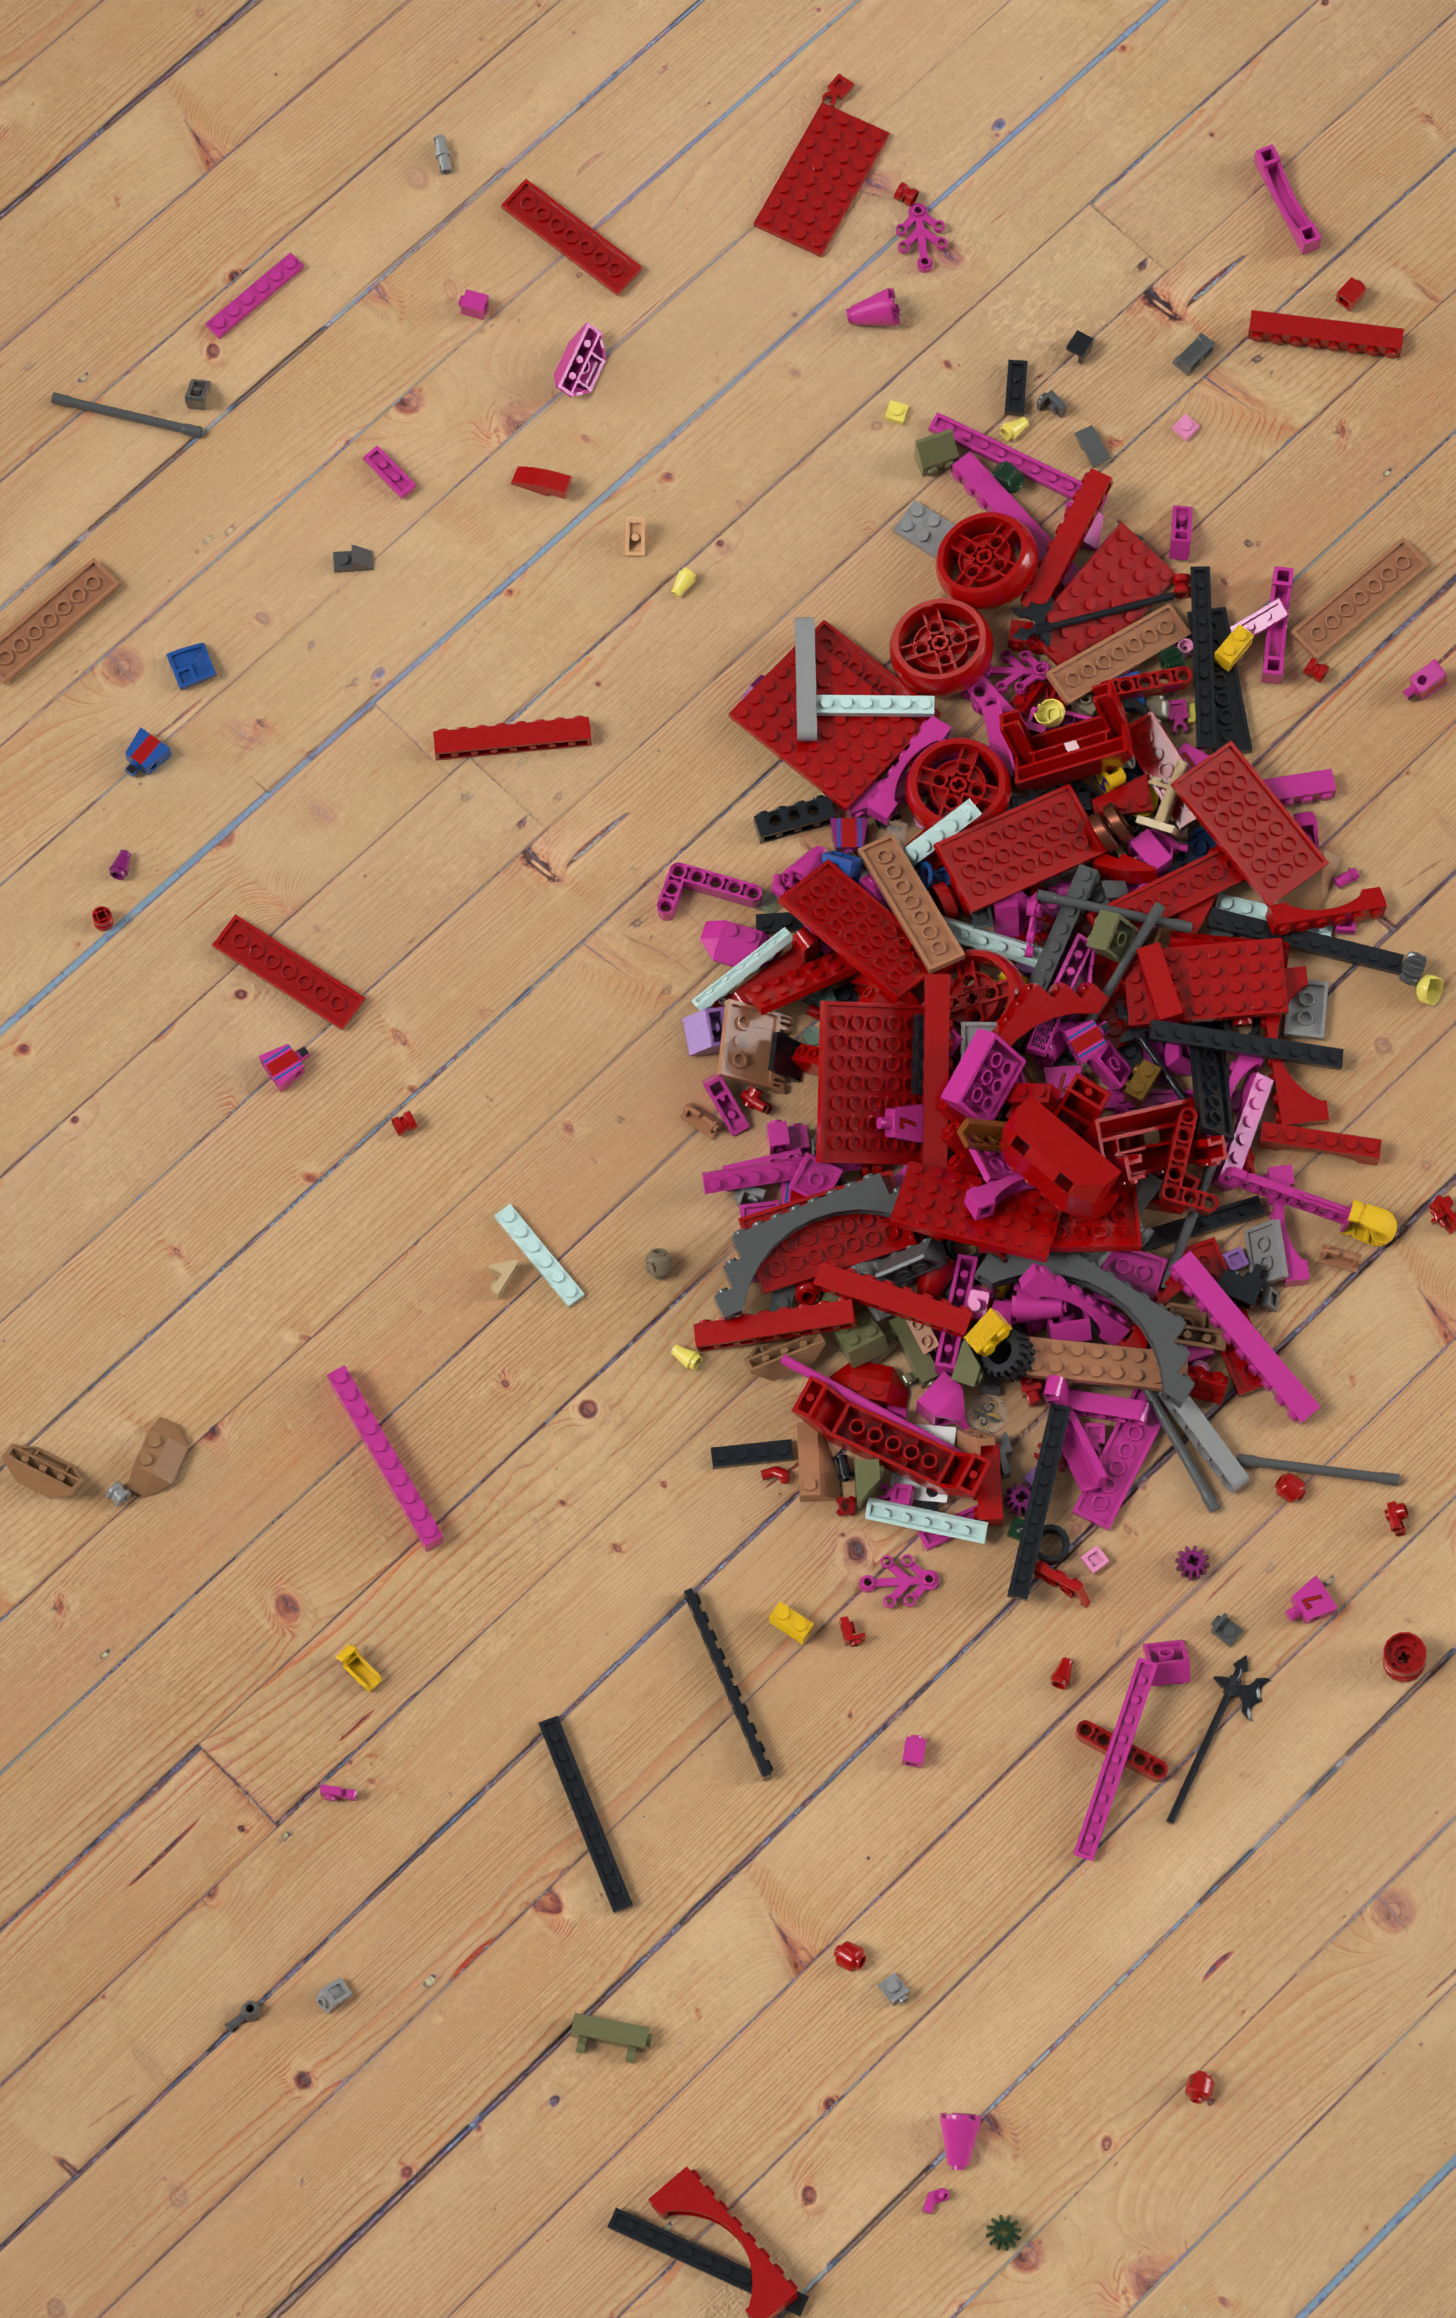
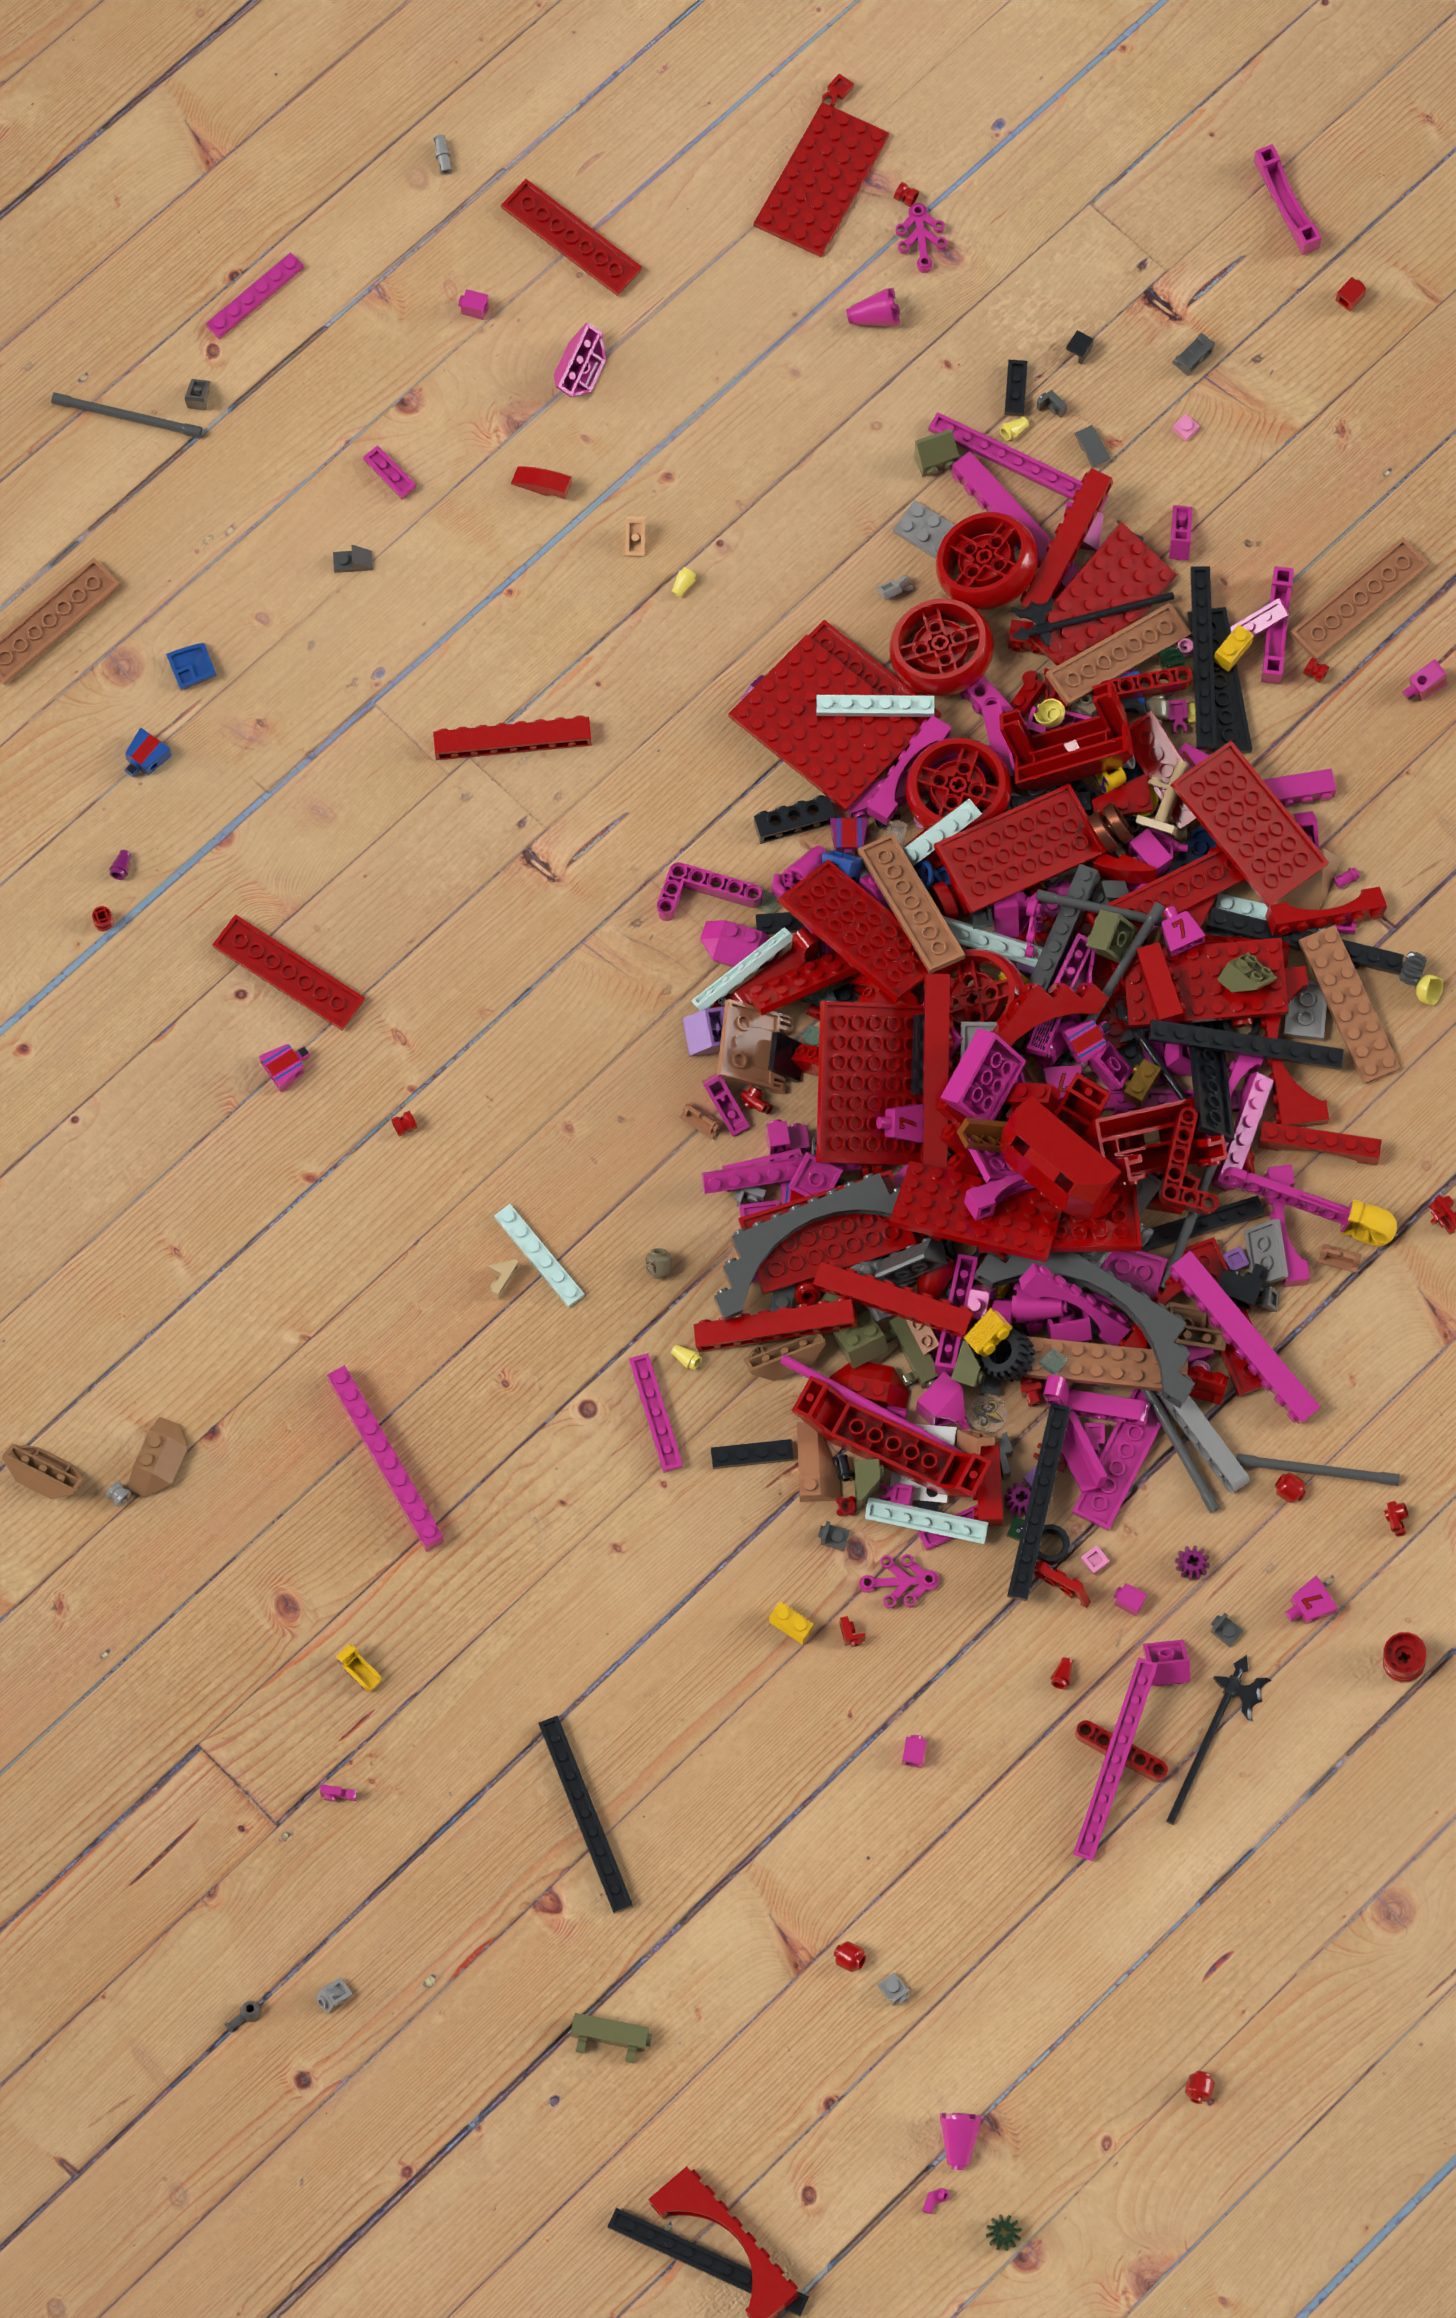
black plate [684,1588,774,1781] -> none
red arm [760,1466,791,1484] -> none
light grey beam [795,617,817,742] -> none
light yellow plate [884,400,909,425] -> none
dark pink plant [984,650,1051,695] -> none
clear green gear [992,461,1025,494] -> none
red wheel [1172,573,1191,599] -> none
red brick [1248,310,1404,358] -> none
none -> dark pink plate [629,1353,683,1473]
none -> dark grey bracket [818,1521,850,1551]
none -> light grey plate [876,575,913,600]
none -> clear light blue tile [1039,1347,1068,1375]
none -> dark pink brick [1114,1583,1147,1616]
none -> dark pink torso [1161,906,1205,957]
none -> olive slope [1217,953,1278,992]
none -> nougat plate [1298,925,1400,1084]

